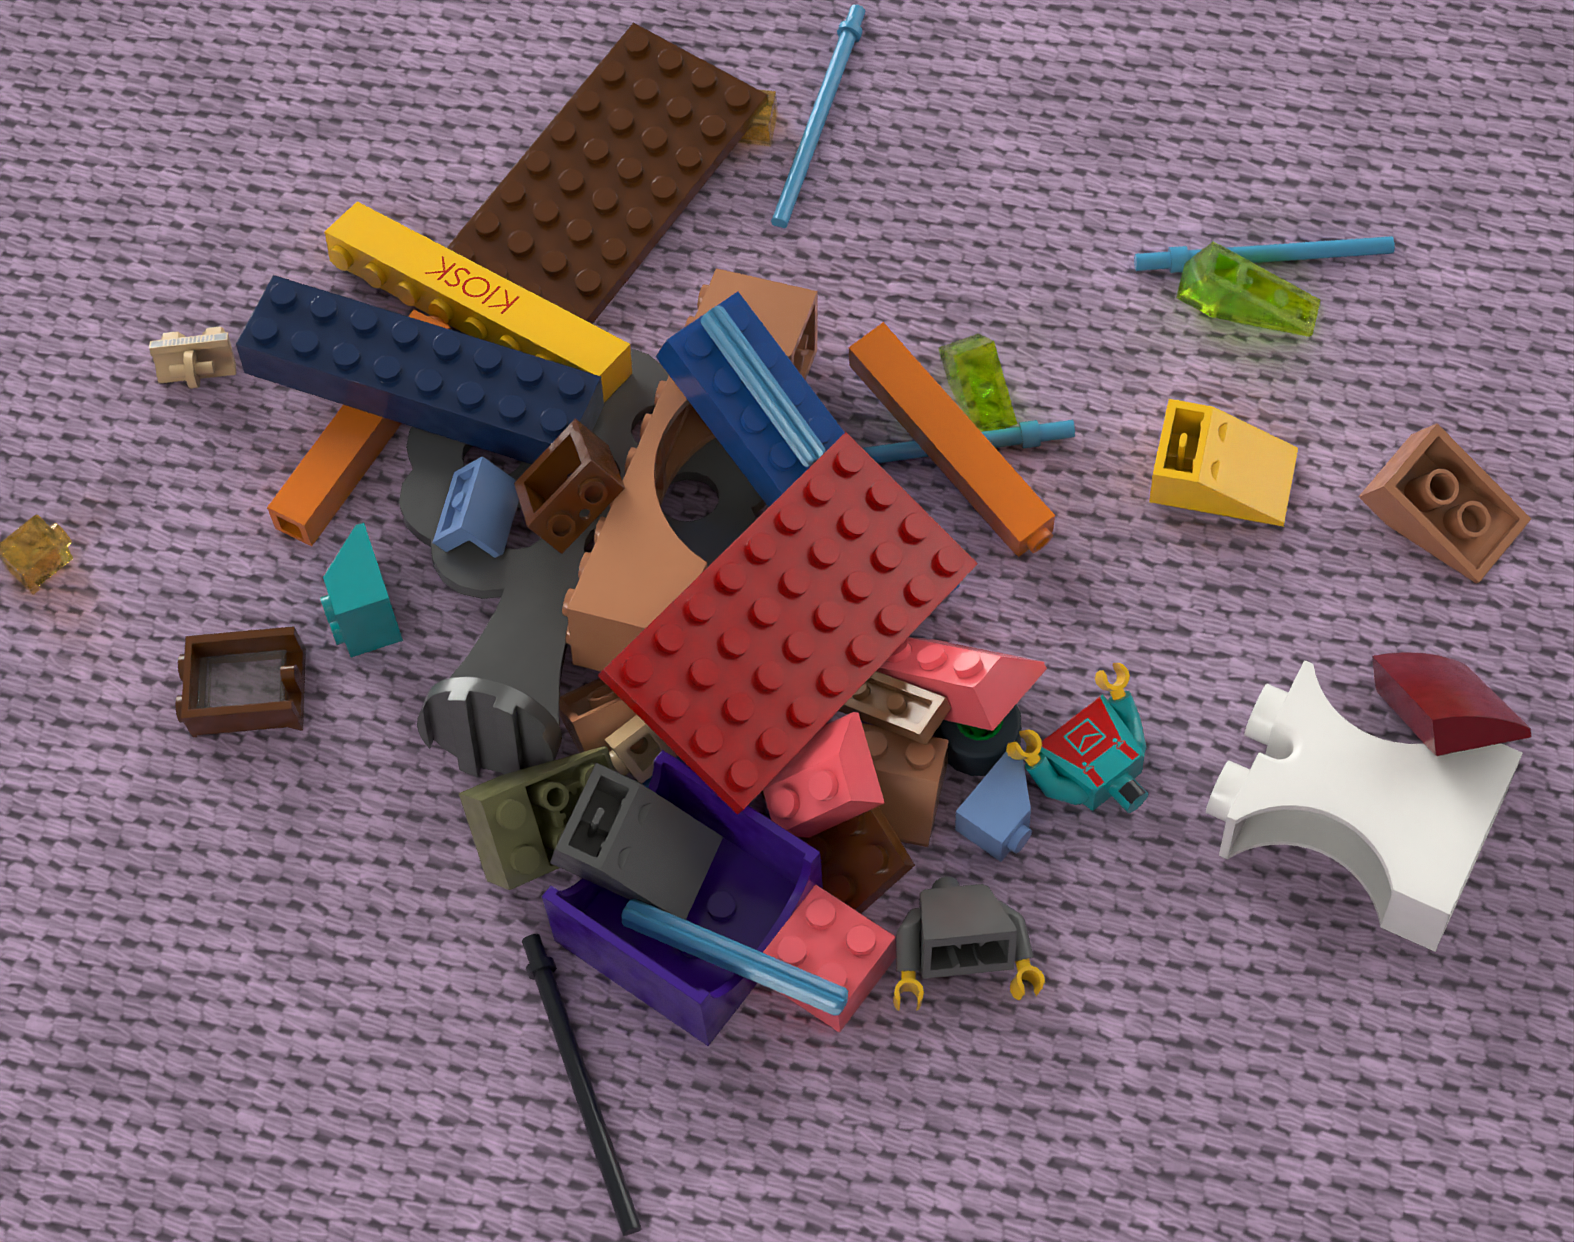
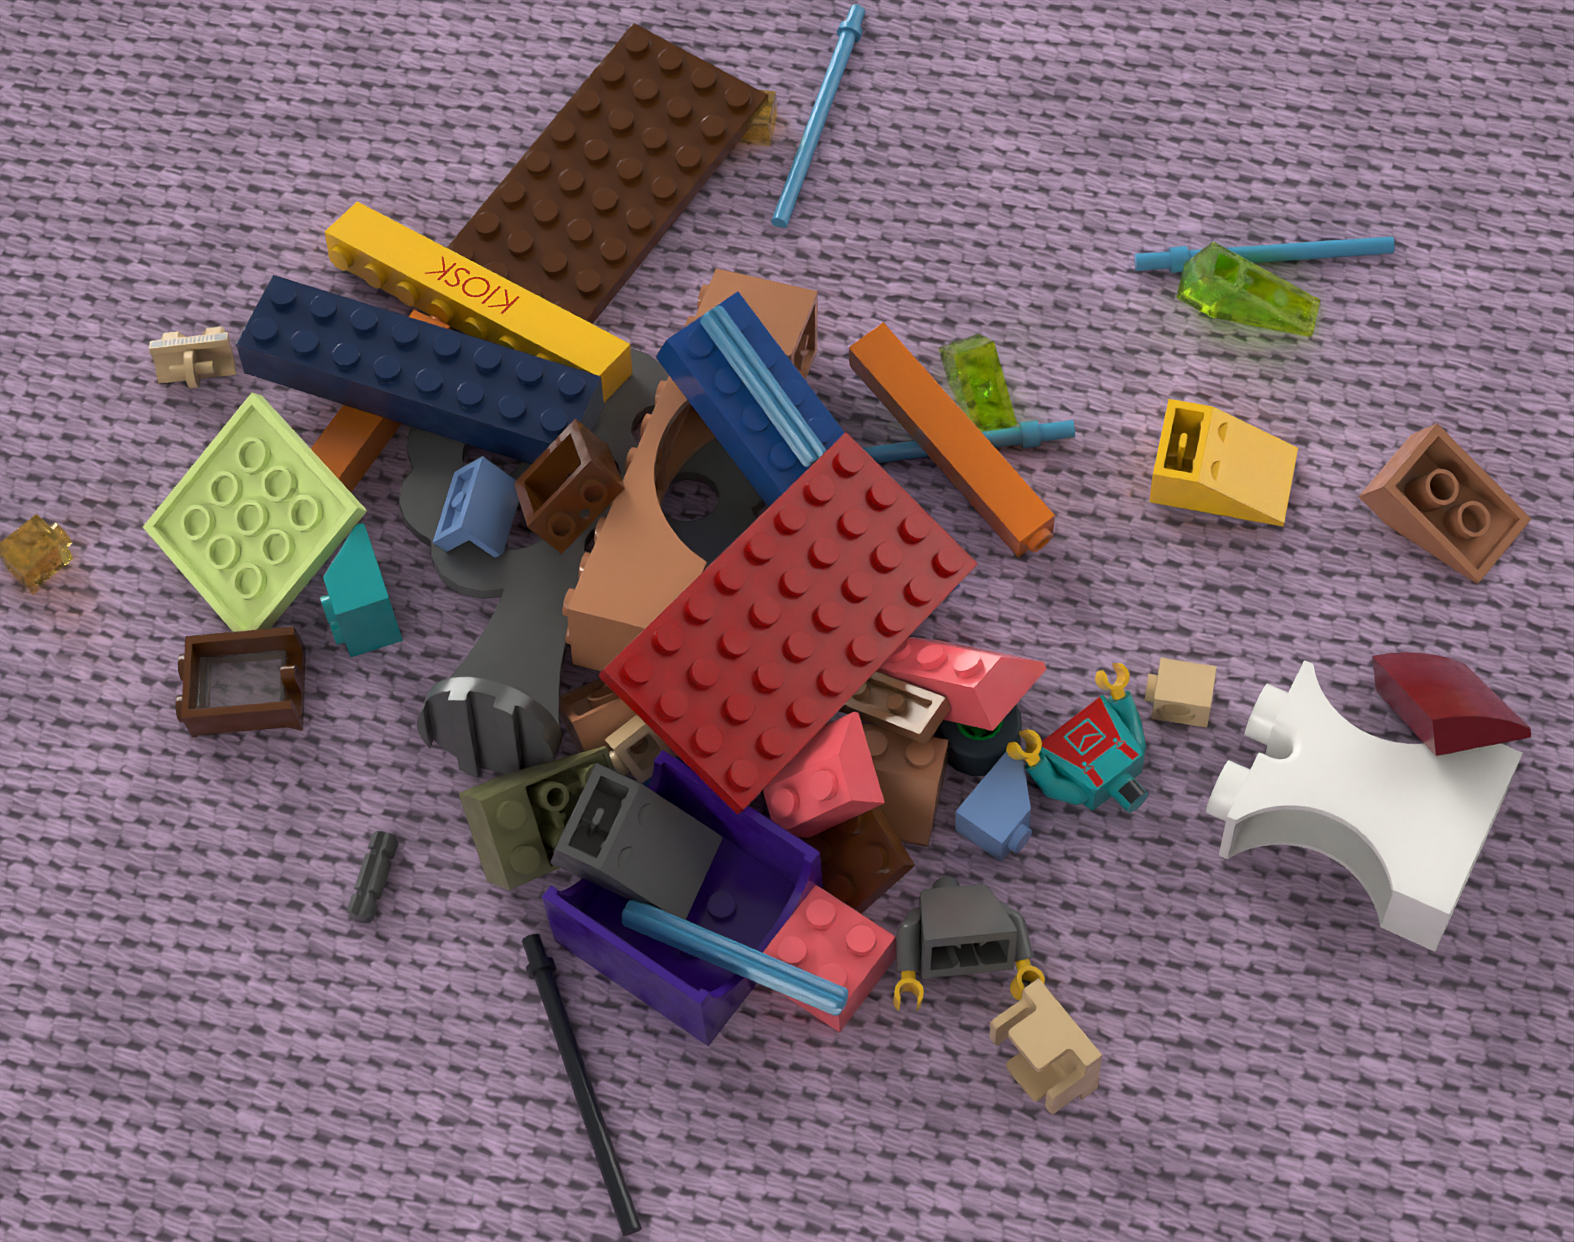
none -> yellowish green plate [143,392,367,632]
none -> dark grey axle [347,831,398,923]
none -> tan panel [989,978,1102,1114]
none -> tan brick [1144,658,1217,727]

